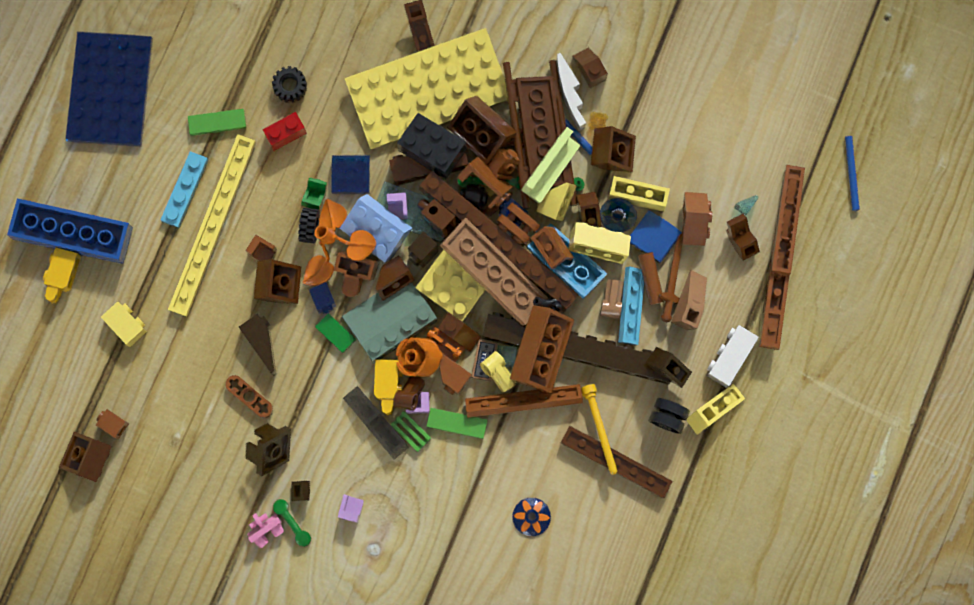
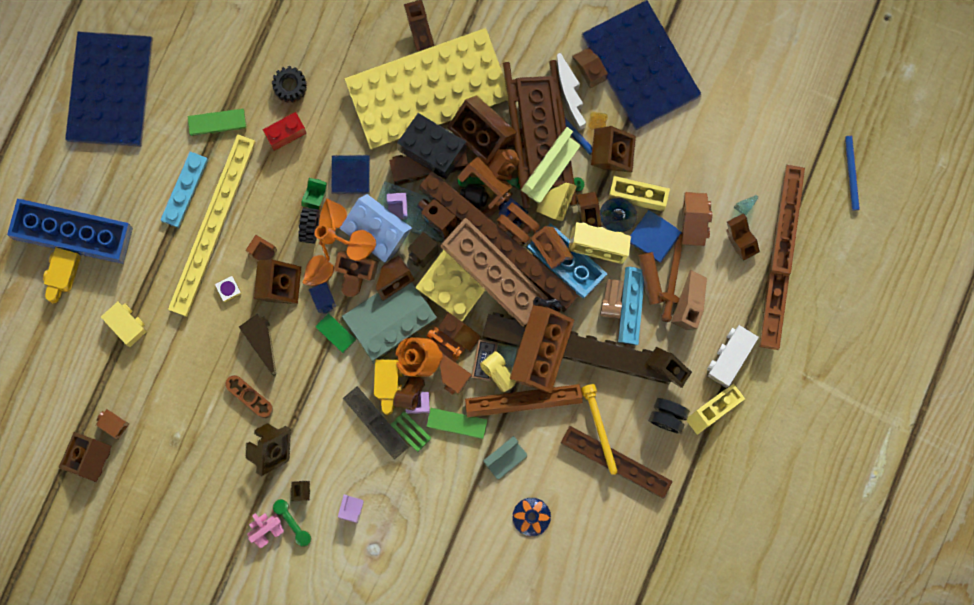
none -> tile [215,276,241,302]
none -> sand green panel [483,436,527,479]
none -> clear blue plate [582,0,702,130]

